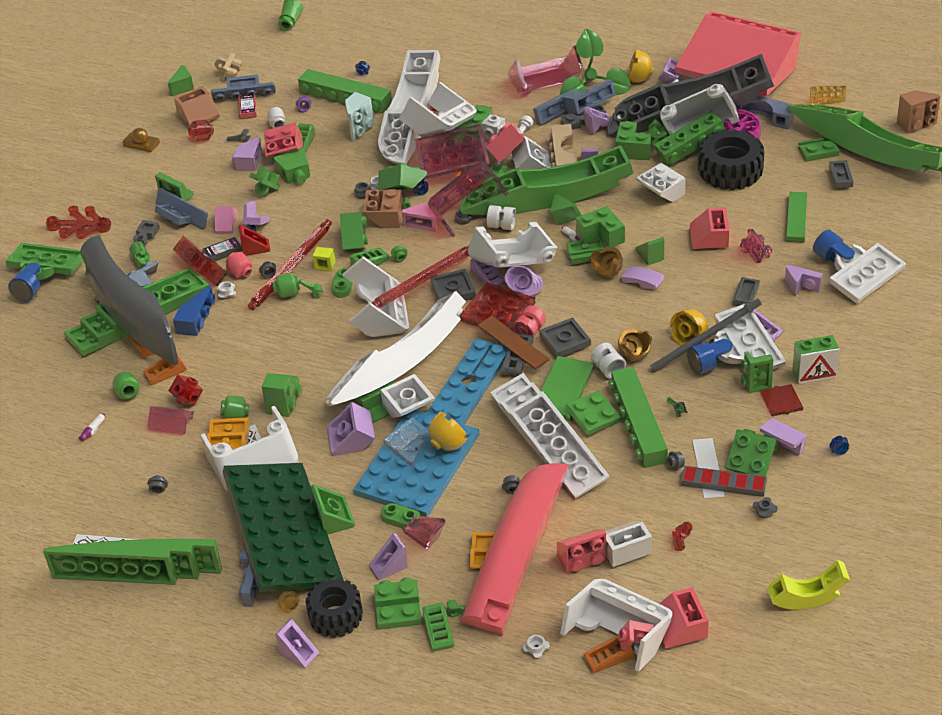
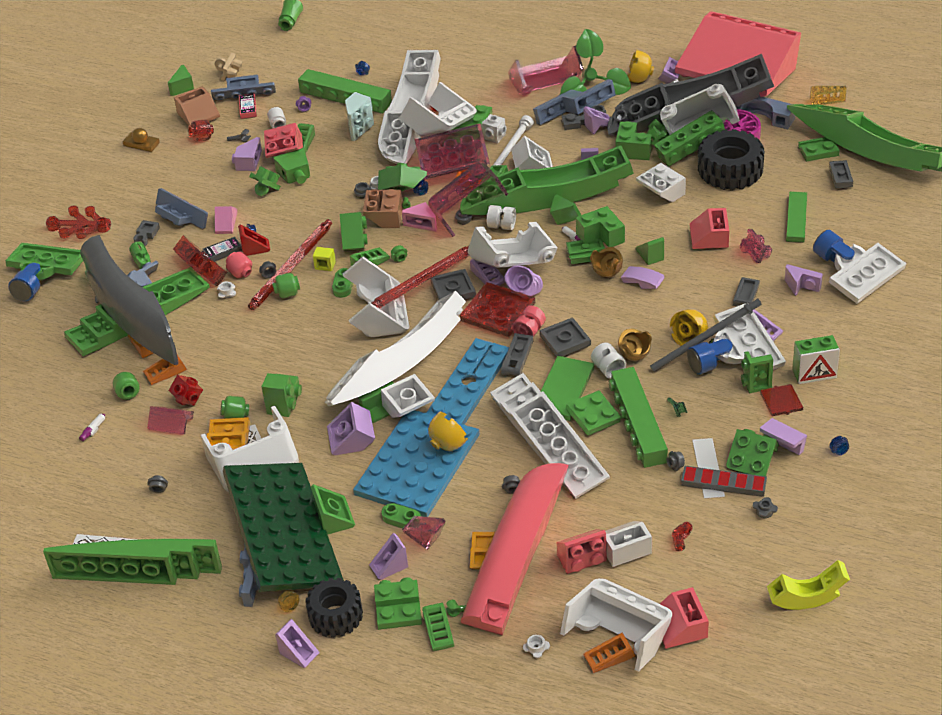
bright green bracket [155,172,194,201] -> none
blue slope [173,285,215,336] -> none
lavender panel [243,200,270,225] -> none
bright green hand [298,279,323,298] -> none
clear wing [384,417,427,467] -> none
dark orange piece [478,316,550,370] -> none
coral slope [486,123,526,162] -> none
tan arch [548,124,577,167] -> none
coral bracket [618,620,654,650] -> none
nougat slope [896,90,941,133] -> none

